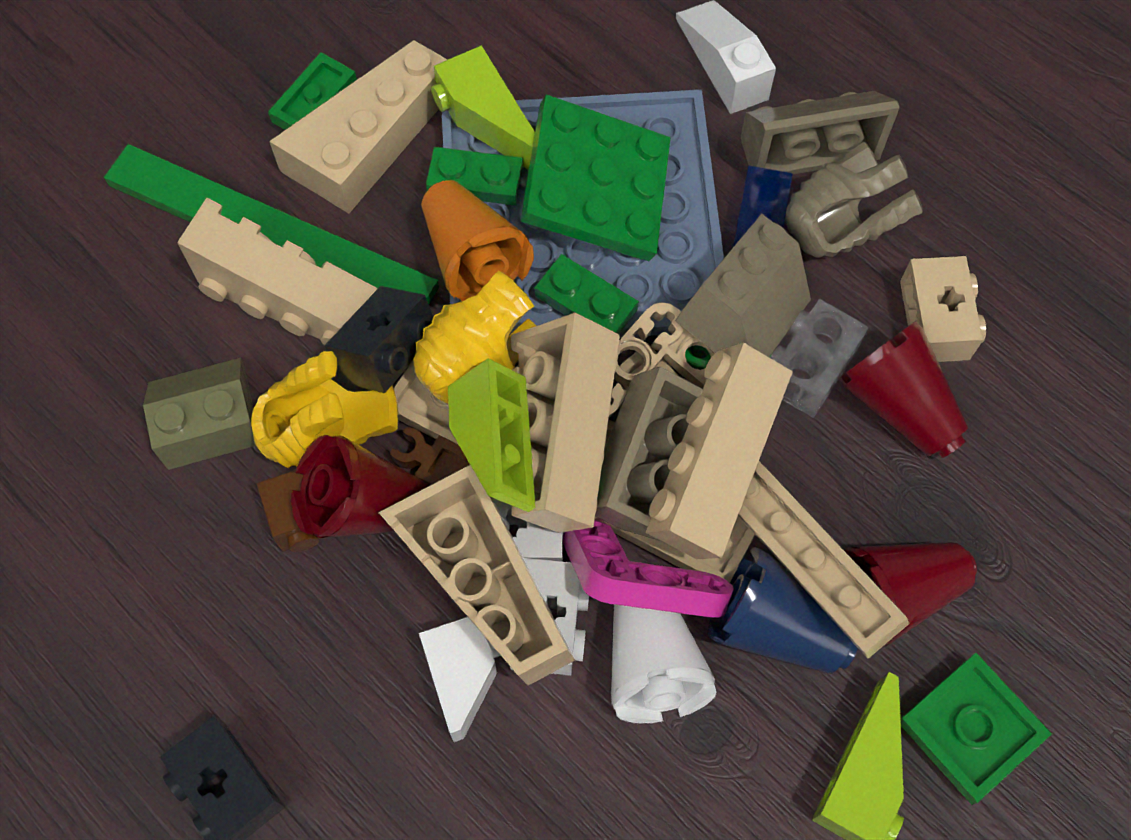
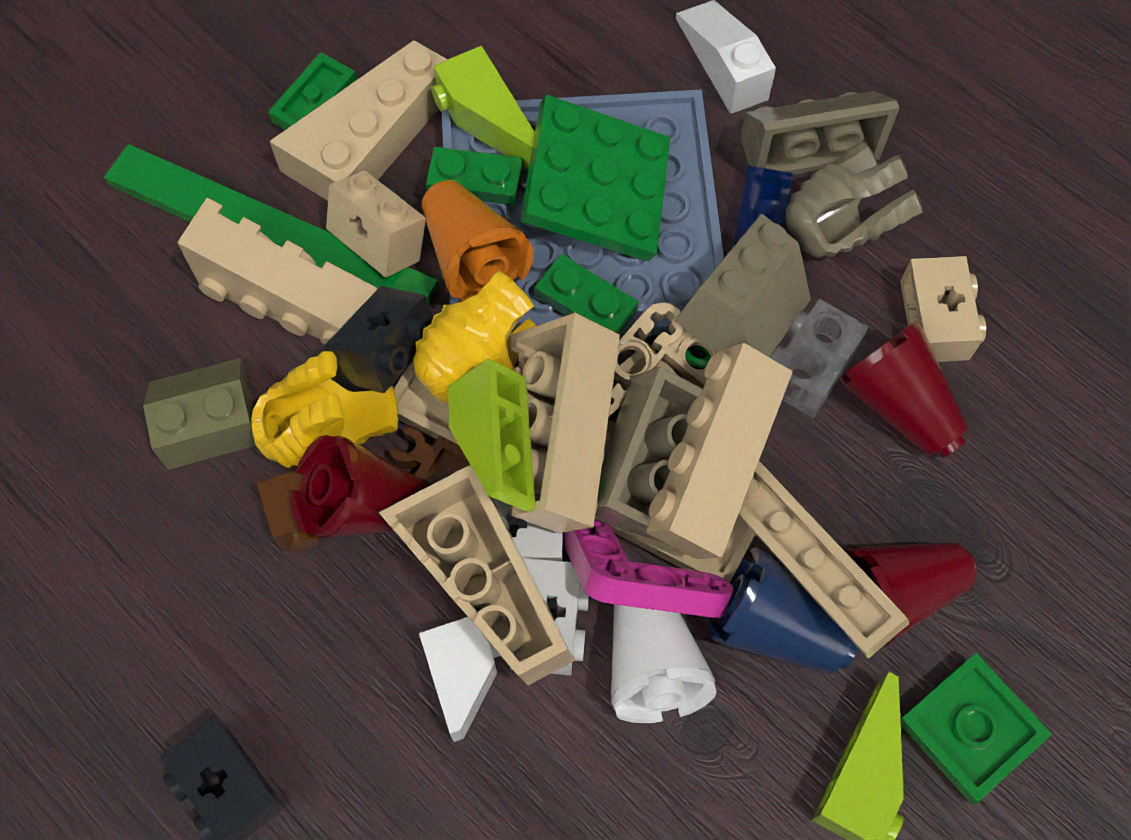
none -> tan brick [326,170,426,278]

